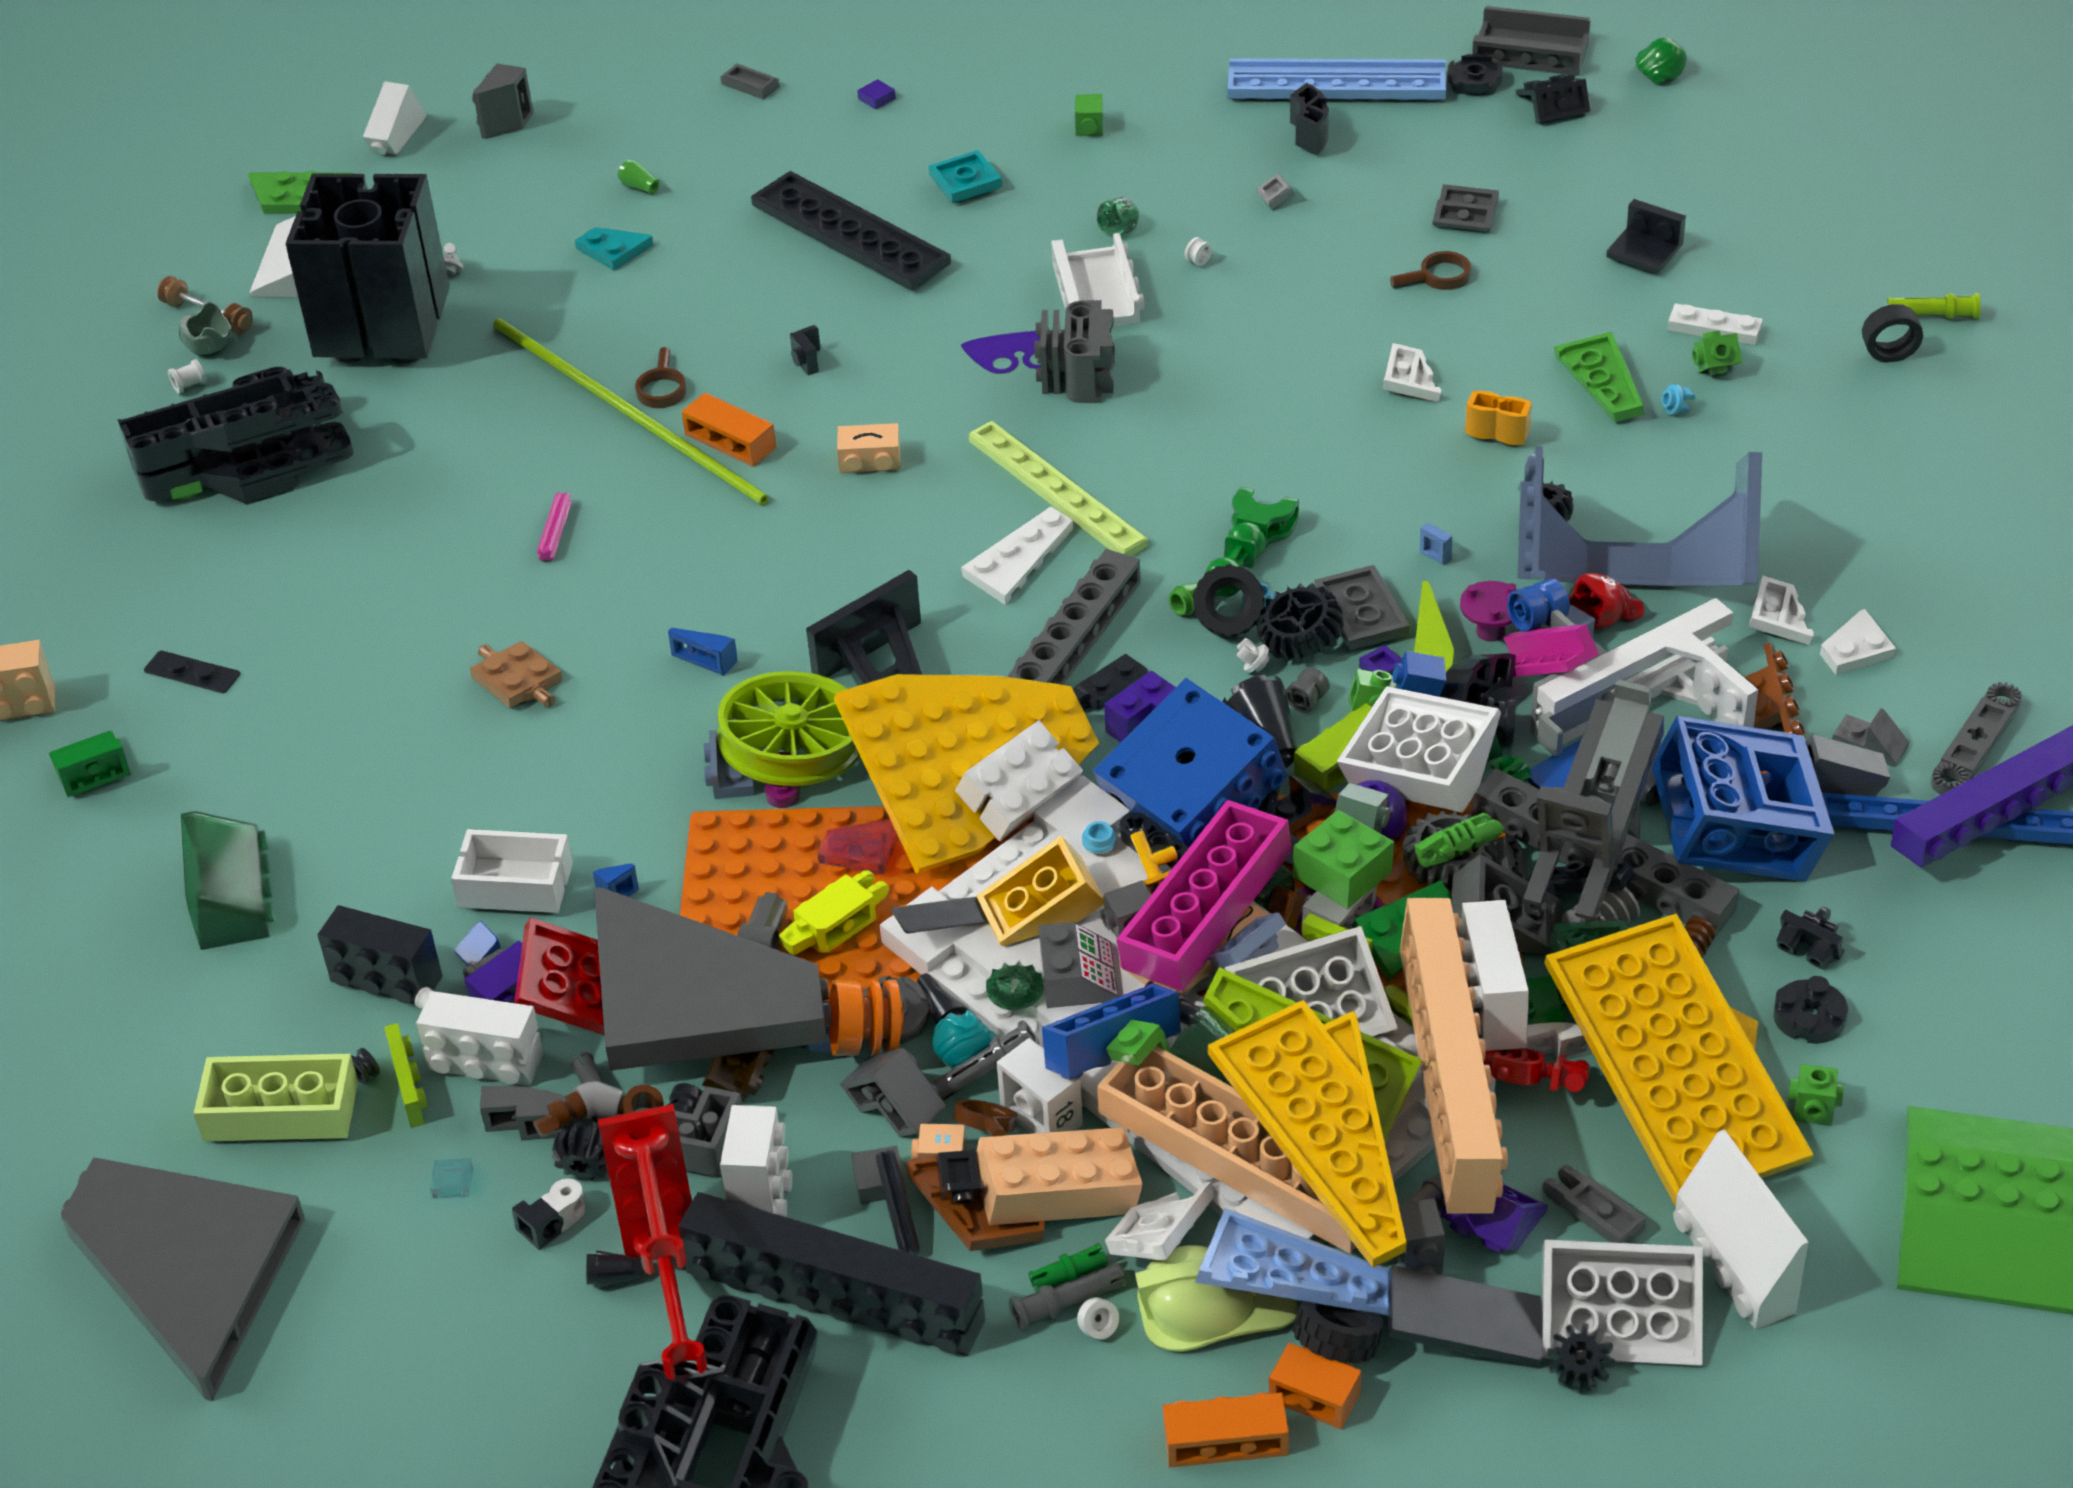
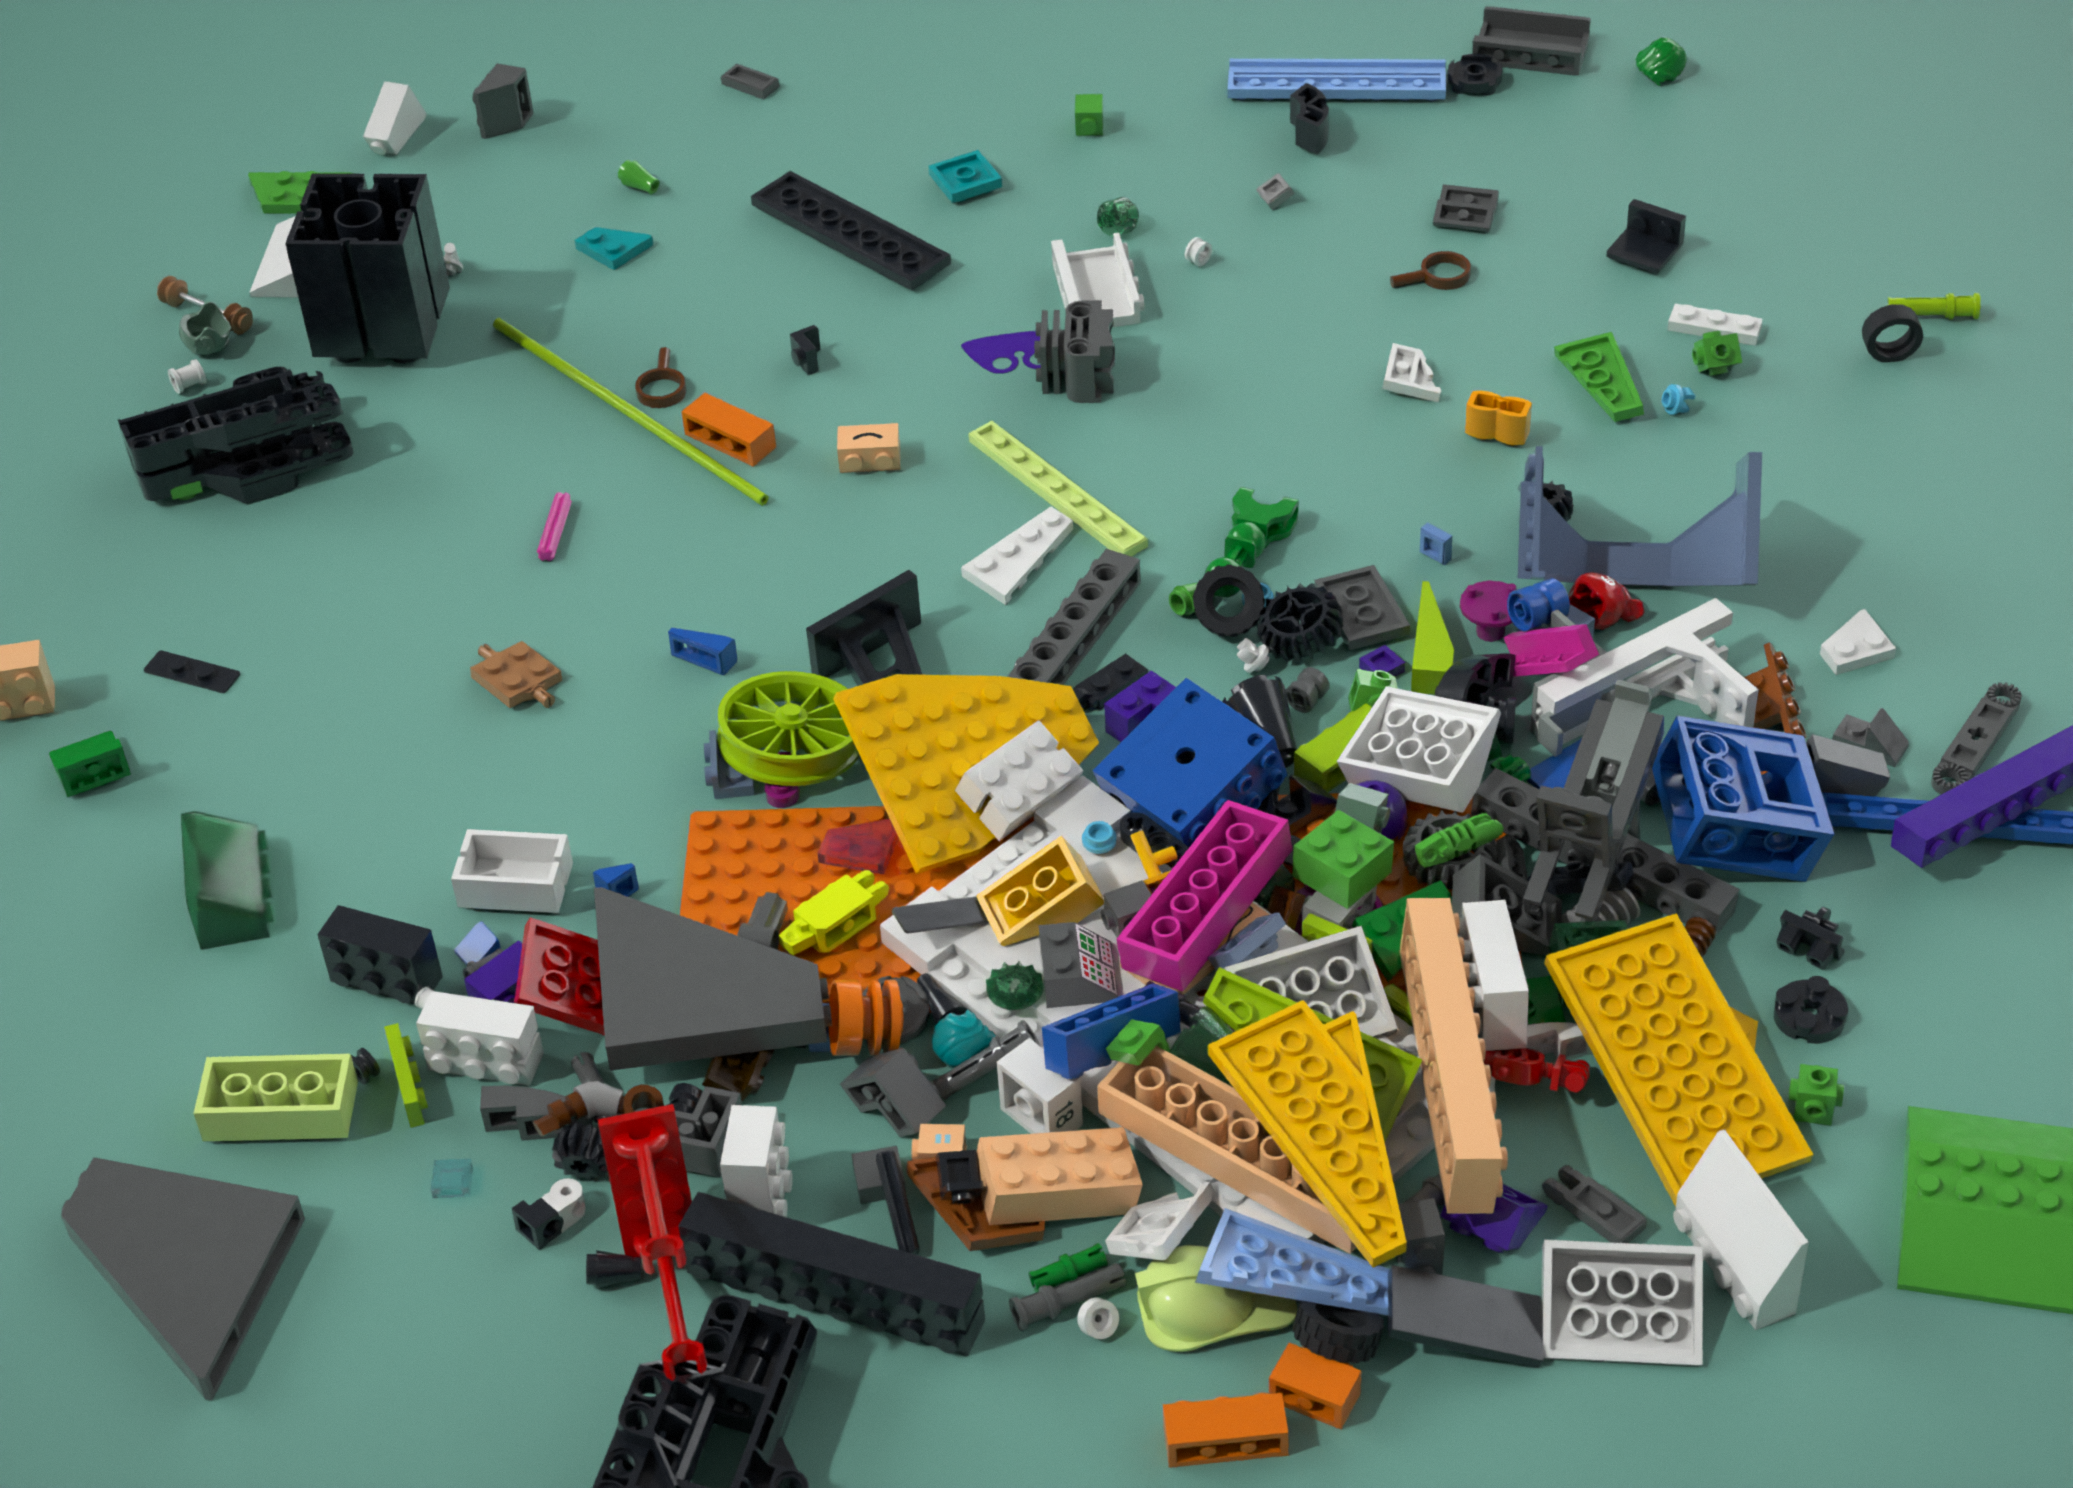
dark purple tile [857,79,896,110] -> none
reddish brown piece [953,1099,1018,1137] -> none
blue slope [1392,651,1447,697] -> none
black bracket [1516,74,1591,123] -> none
black gear [1547,1323,1615,1392] -> none
white wing [1748,576,1814,645] -> none

